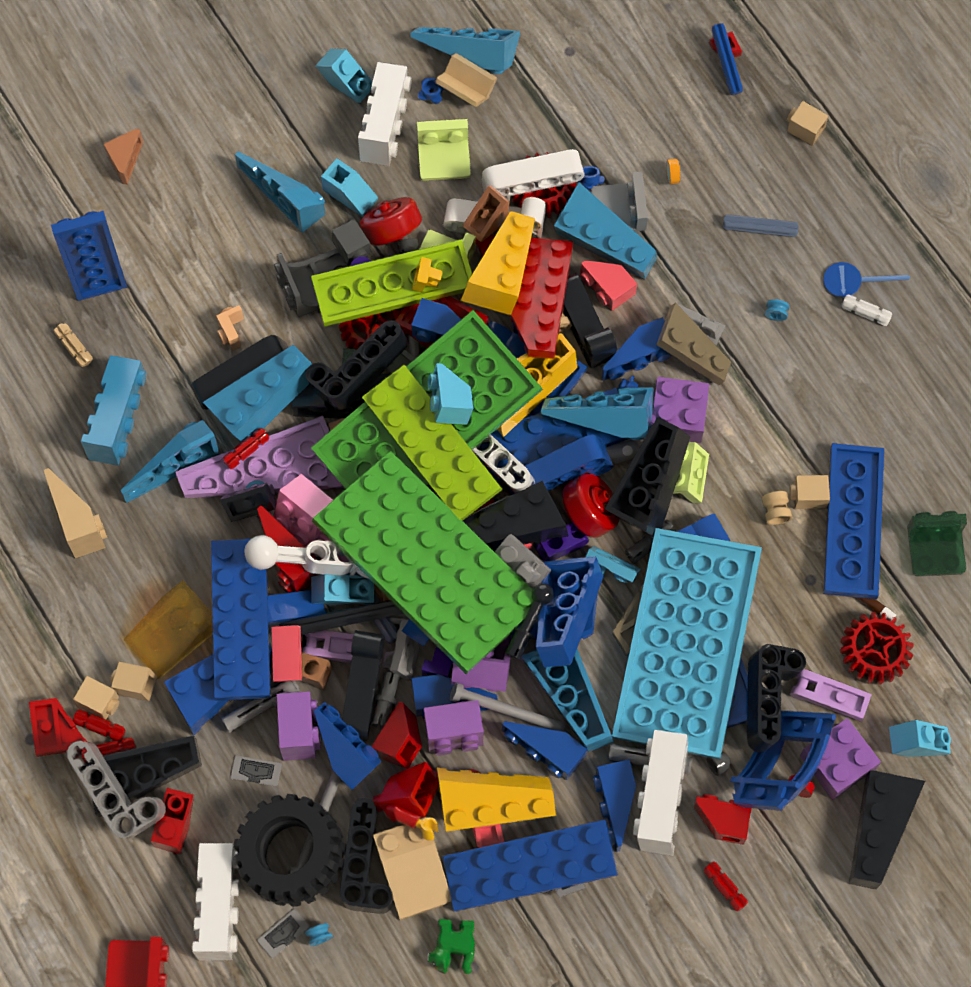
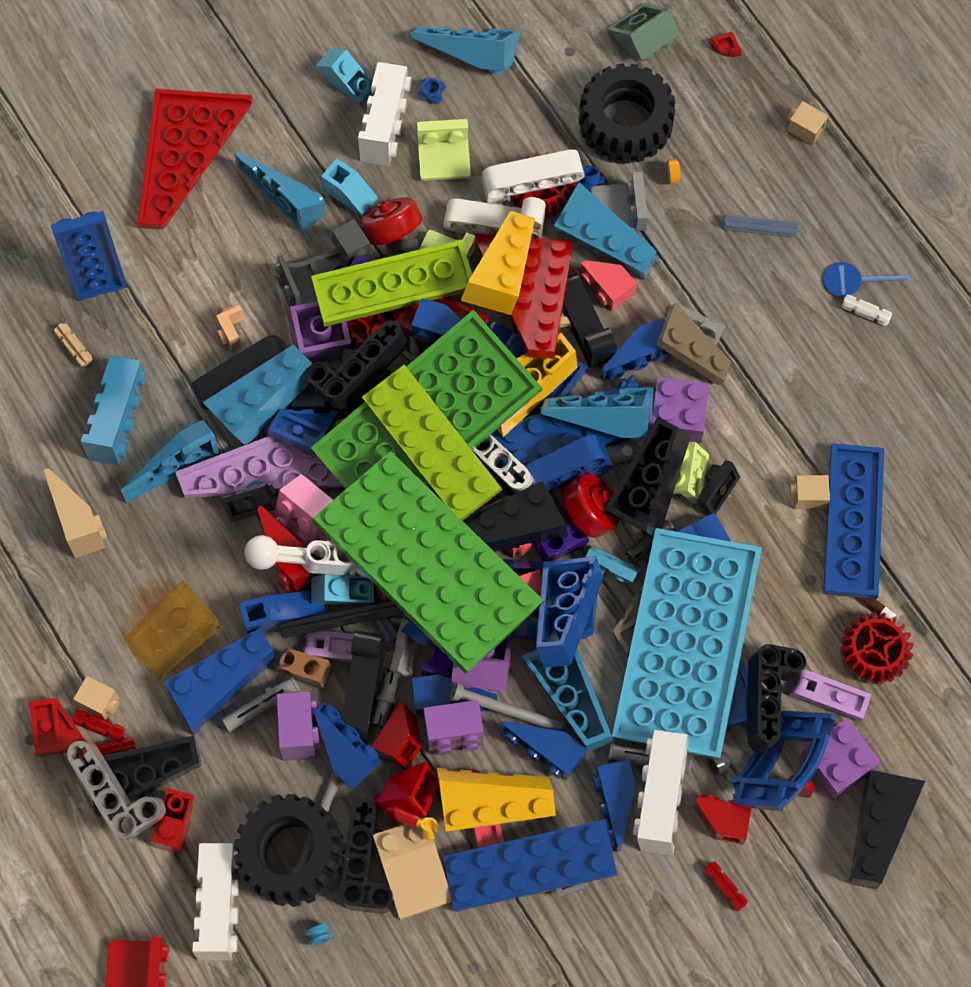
nougat slope [104,129,143,185] -> none
tan brick [111,662,157,701] -> none
blue plate [211,539,271,701] -> none
red axle [223,428,269,469] -> none
sticker [231,755,282,786] -> none
sticker [257,909,310,958] -> none
coral tile [272,625,302,682] -> none
yellow tile [412,257,442,292] -> none
green animal [427,919,475,975] -> none
medium azure slope [428,363,473,424] -> none
tan panel [435,53,497,107] -> none
nougat slope [462,185,509,242] -> none
light grey hinge [495,534,551,589] -> none
black pin [505,583,554,660] -> none
blue axle [711,23,743,95] -> none
tan wheel [762,491,793,525] -> none
dark azure bush [765,299,790,321] -> none
medium azure slope [889,720,951,757] -> none
clear green bracket [907,511,967,576] -> none
none -> red wing [137,89,253,229]
none -> blue wing [268,409,338,455]
none -> medium lavender brick [290,301,352,363]
none -> black tyre [579,63,676,163]
none -> sand green slope [607,3,680,61]
none -> black hinge [697,460,740,516]

